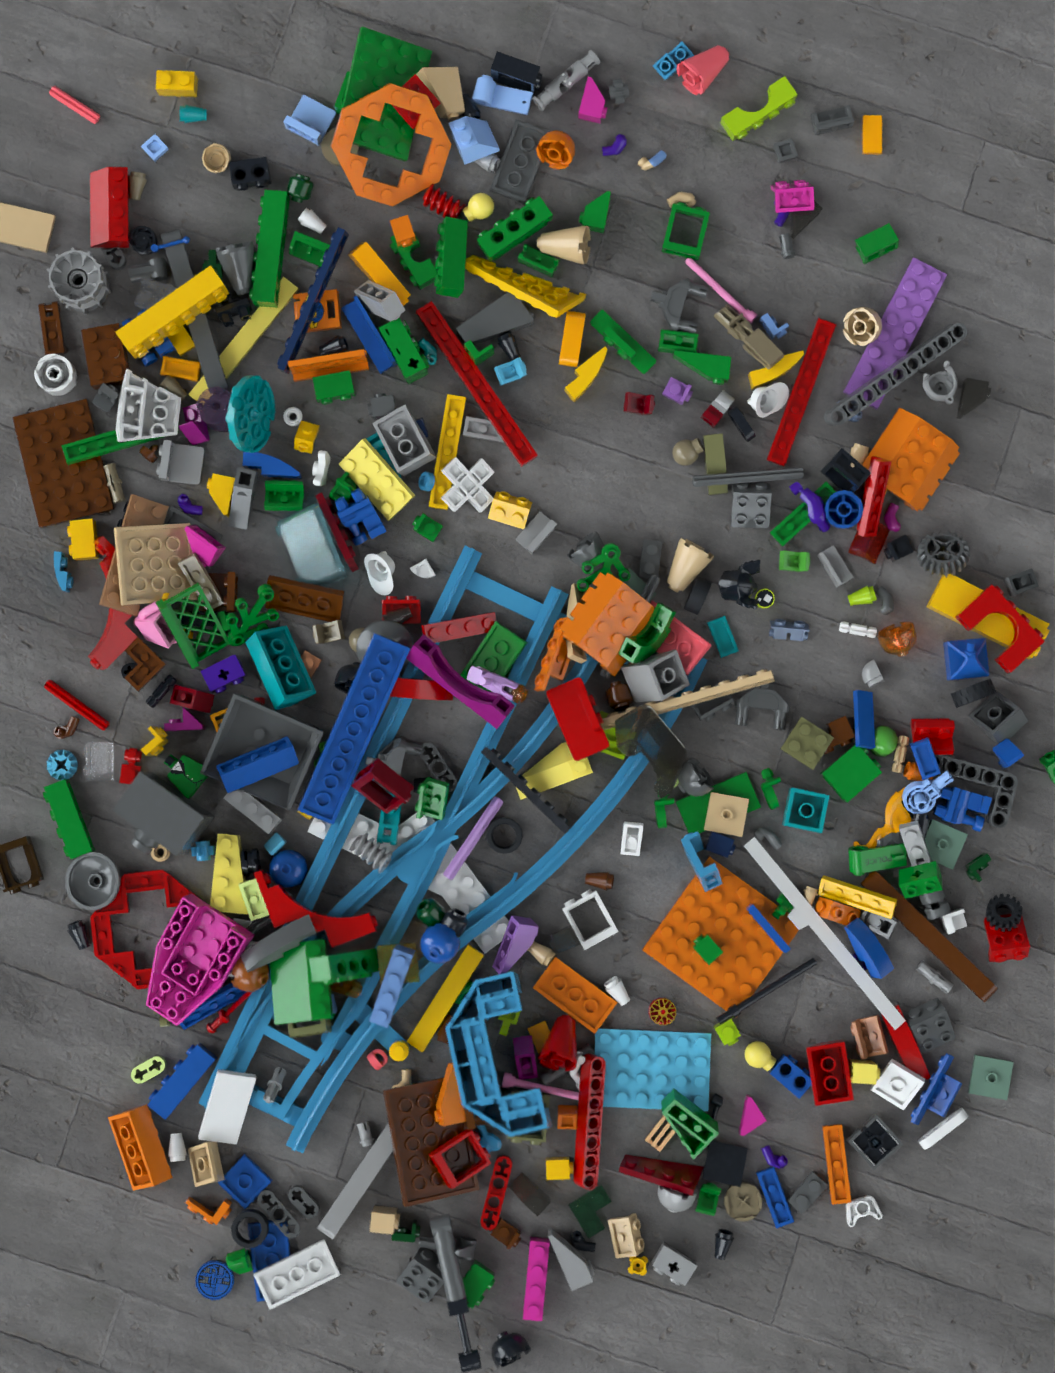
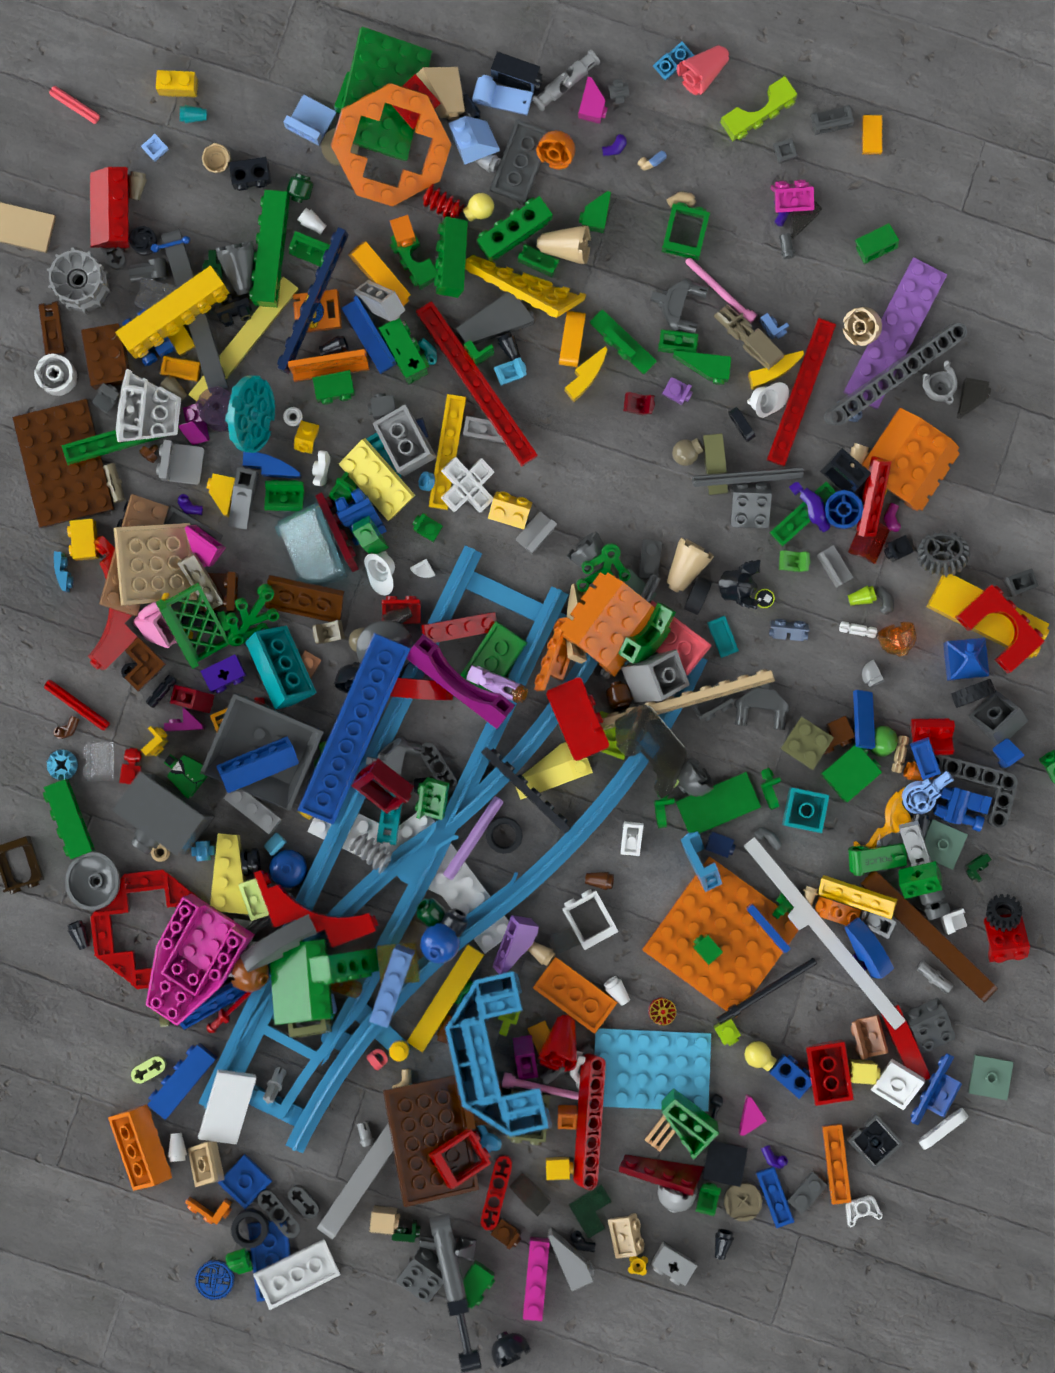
orange slope [434,1062,466,1126] -> none
leg [701,390,735,428] -> none
tan plate [704,792,749,837] -> none
none -> green slope [352,516,389,554]

